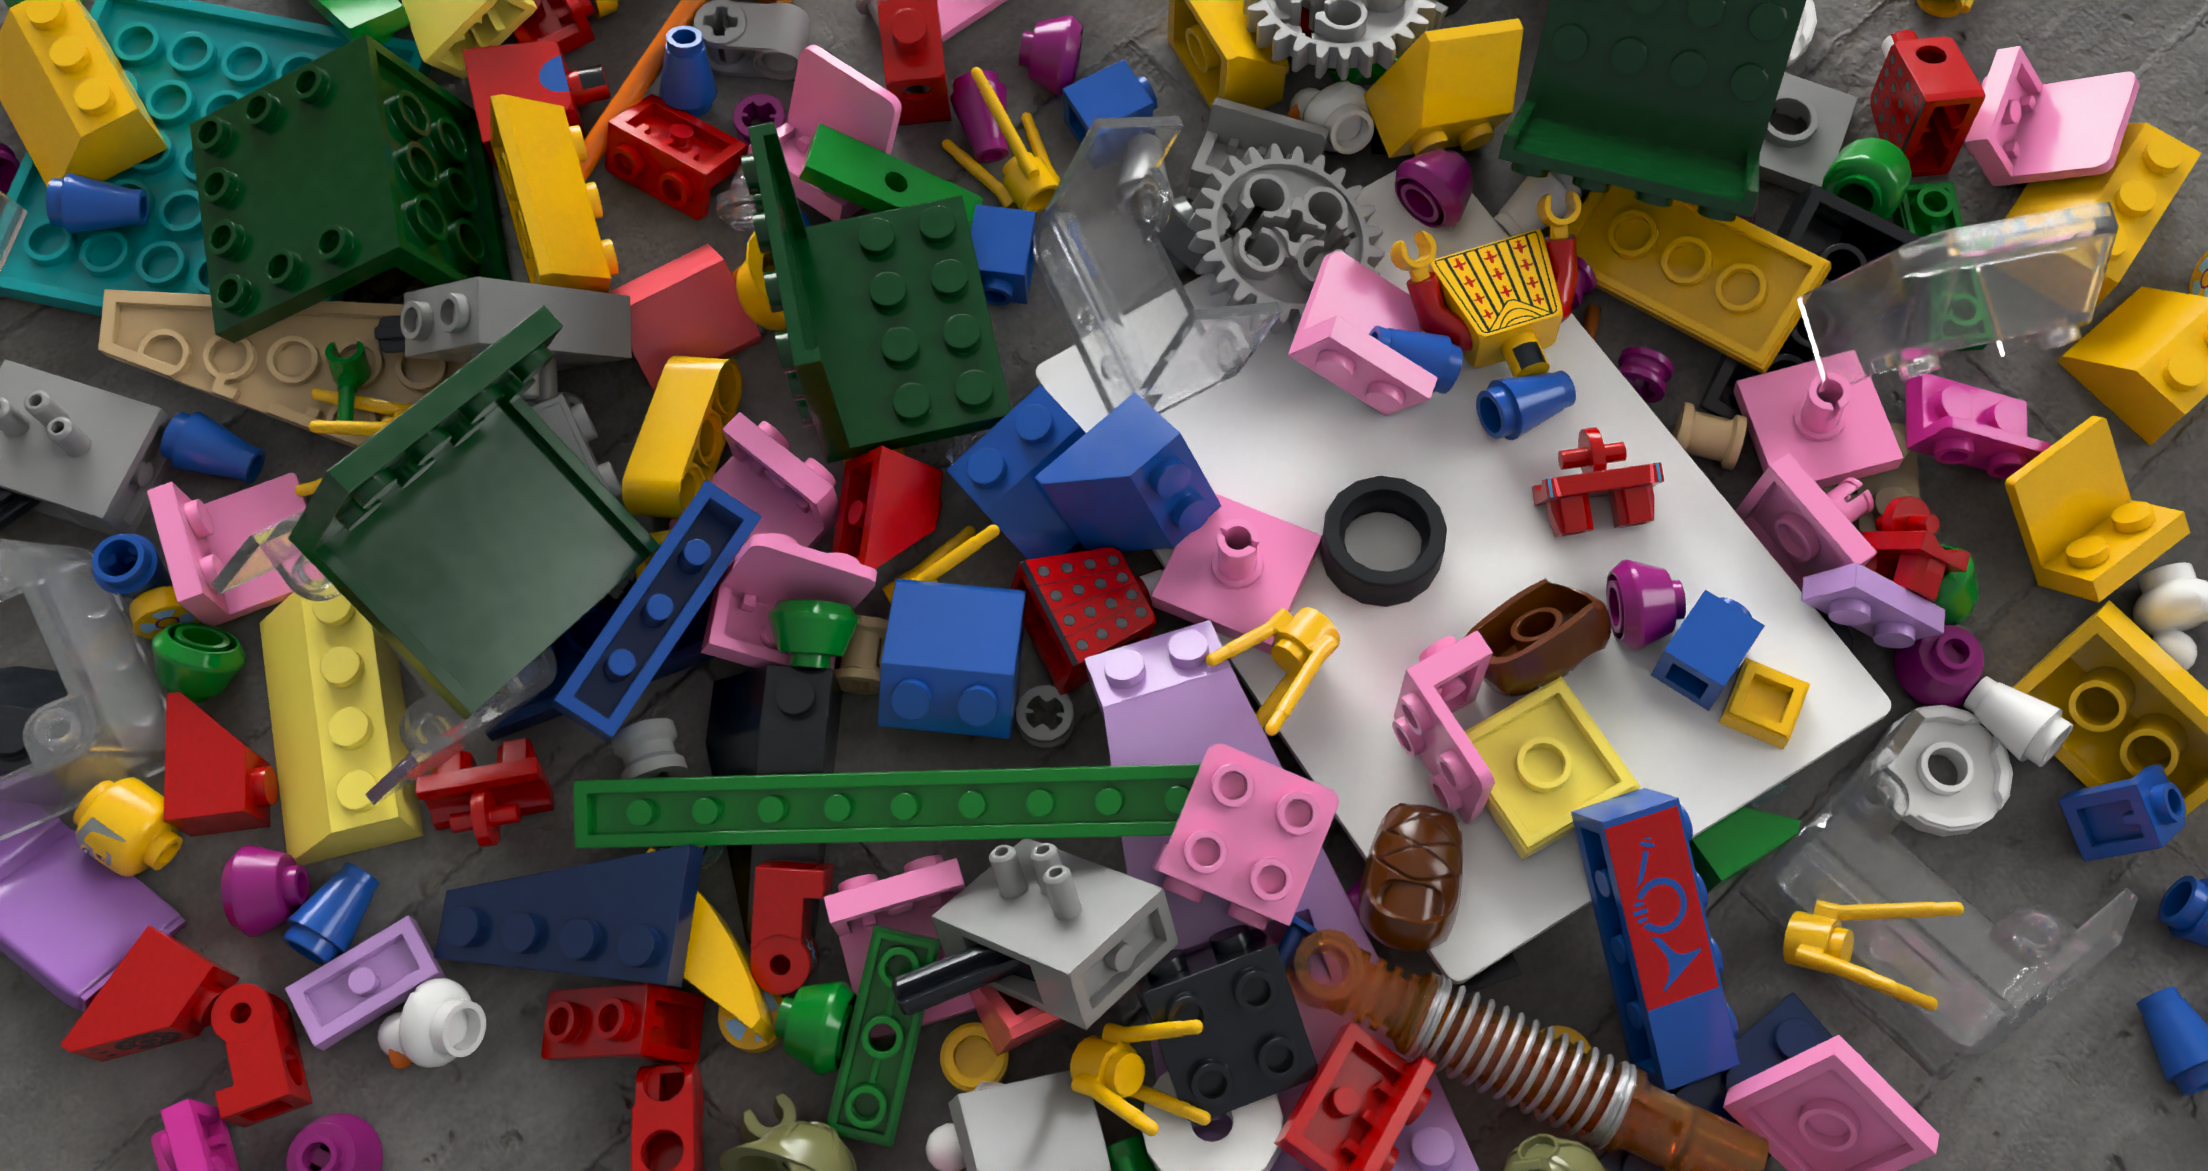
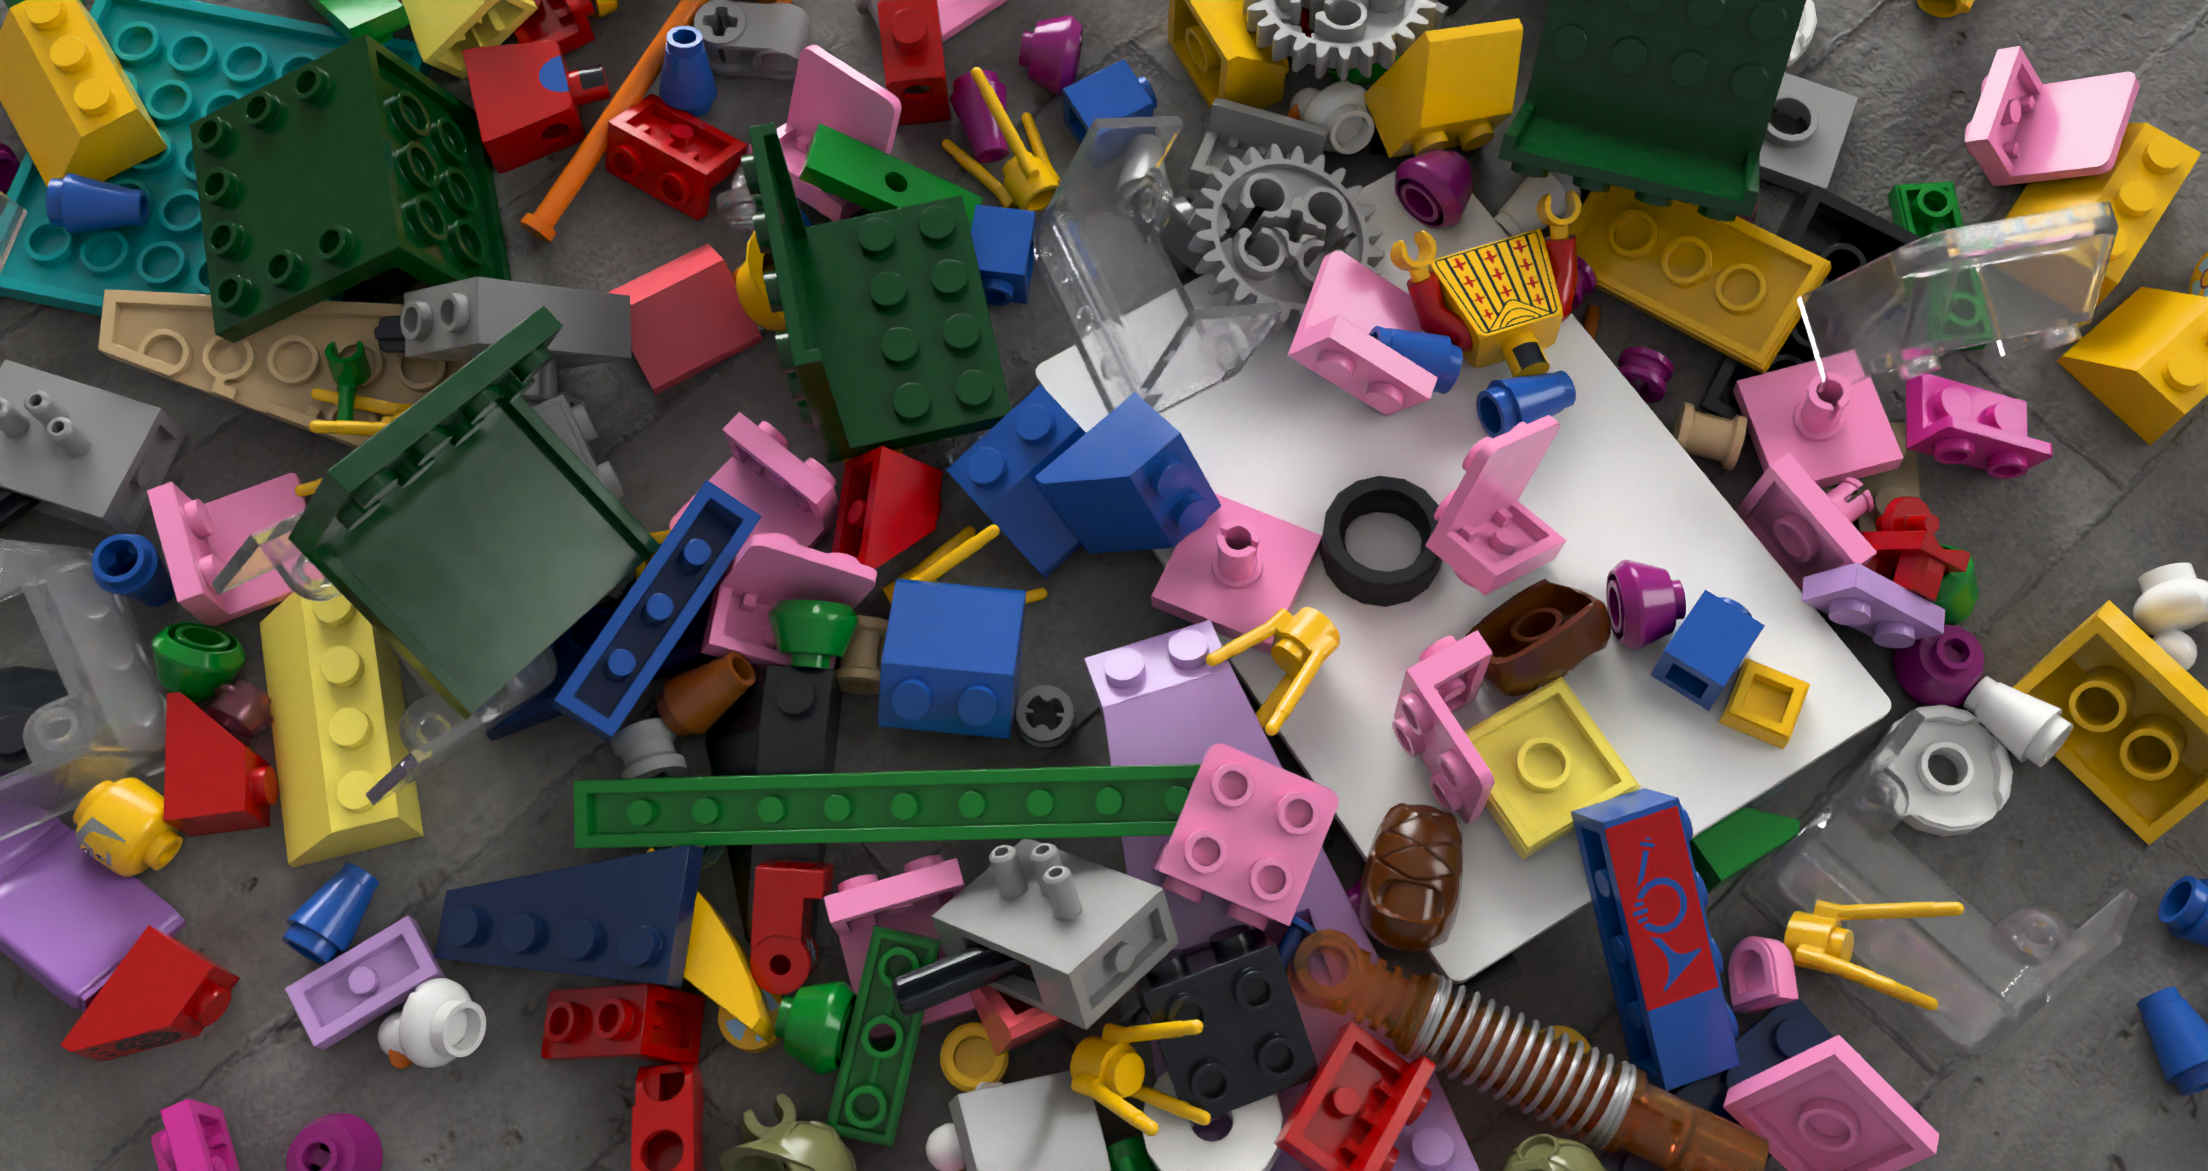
yellow tile [129,586,200,639] -> none
blue cone [160,412,265,484] -> none
red leg [211,983,313,1128] -> none
magenta cone [221,845,310,937] -> none
red hips [416,738,554,848] -> none
yellow slope [490,94,619,293] -> none
yellow beam [622,355,743,519] -> none
magenta bush [733,93,787,150] -> none
red torso [1010,547,1163,695] -> none
red hips [1531,427,1664,537] -> none
green head [1822,137,1912,220] -> none
red torso [1870,30,1986,177] -> none
yellow bracket [2005,416,2190,603] -> none
blue bracket [2058,764,2186,862] -> none
none -> clear pink plate [207,680,274,738]
none -> dark orange cone [657,651,756,737]
none -> bright pink bracket [1425,415,1566,595]
none -> bright pink tile [1728,936,1799,1014]

